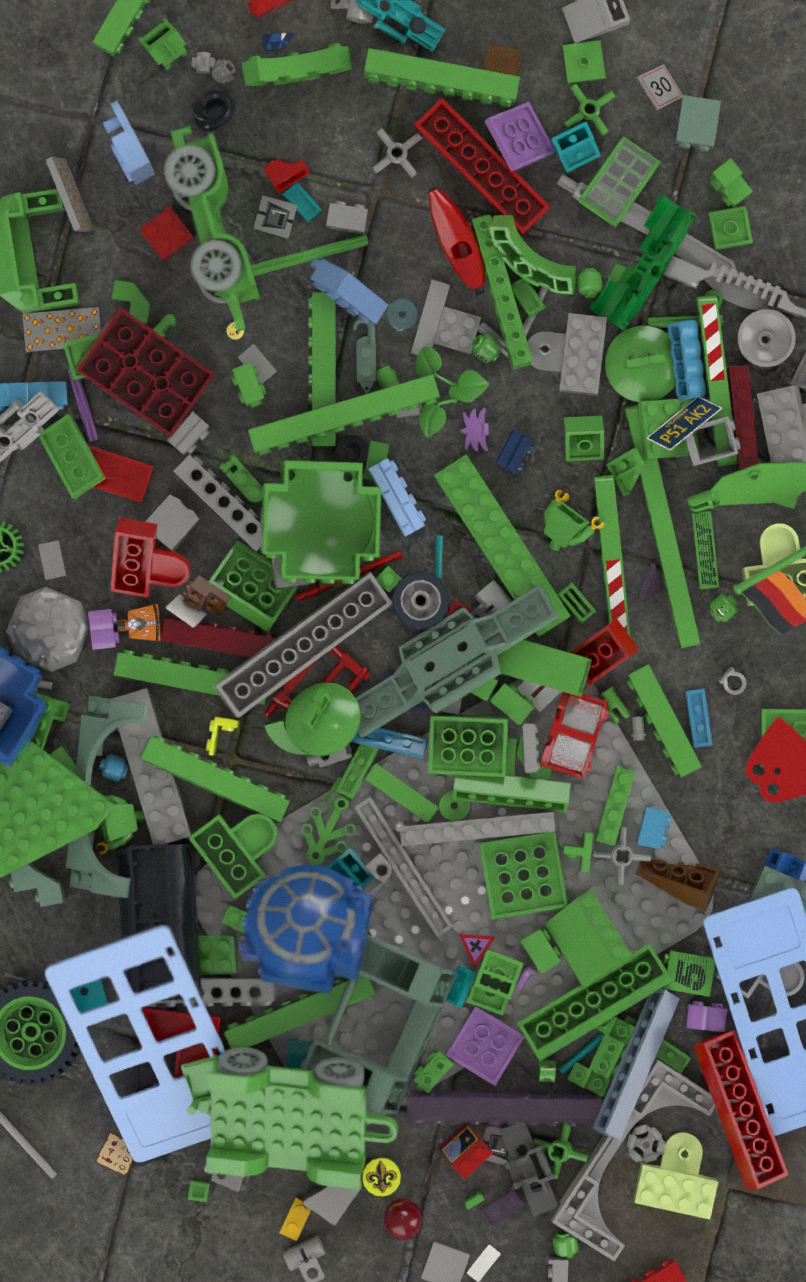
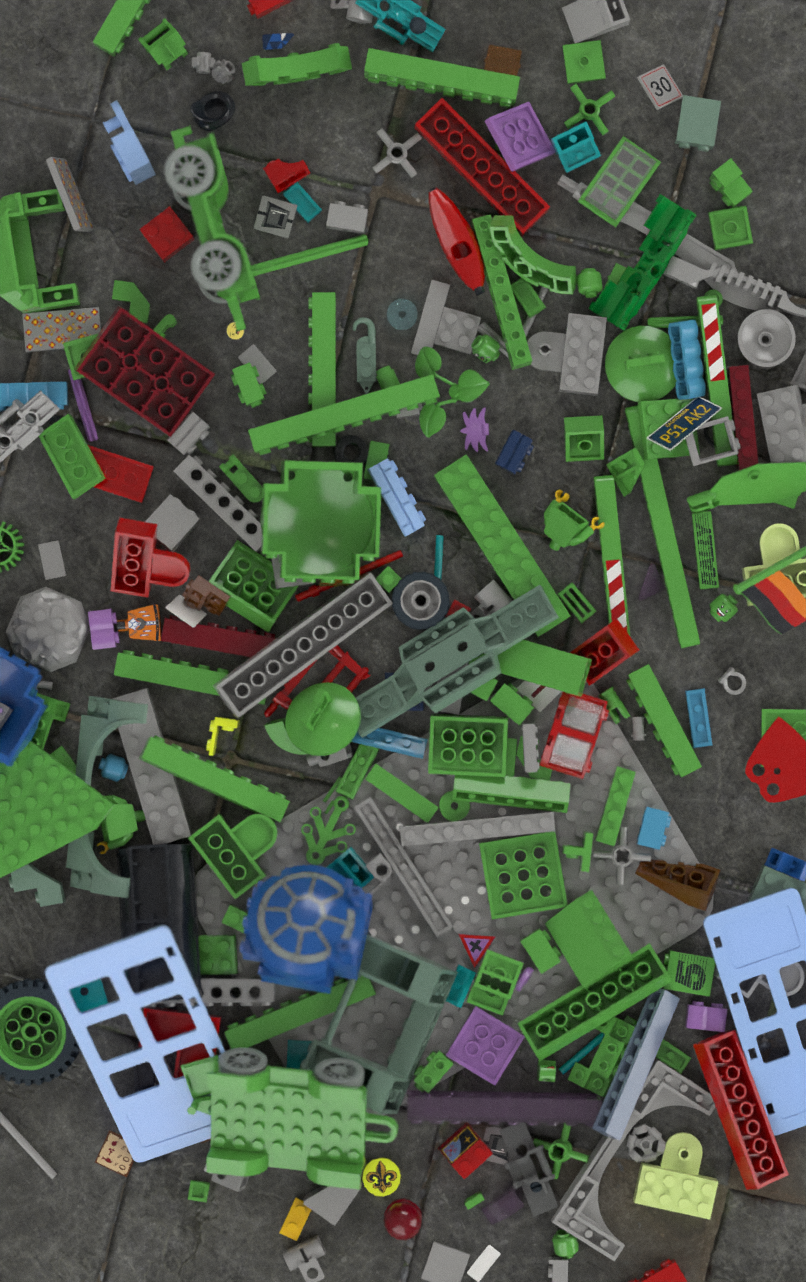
medium blue brick [310,258,388,324] -> none

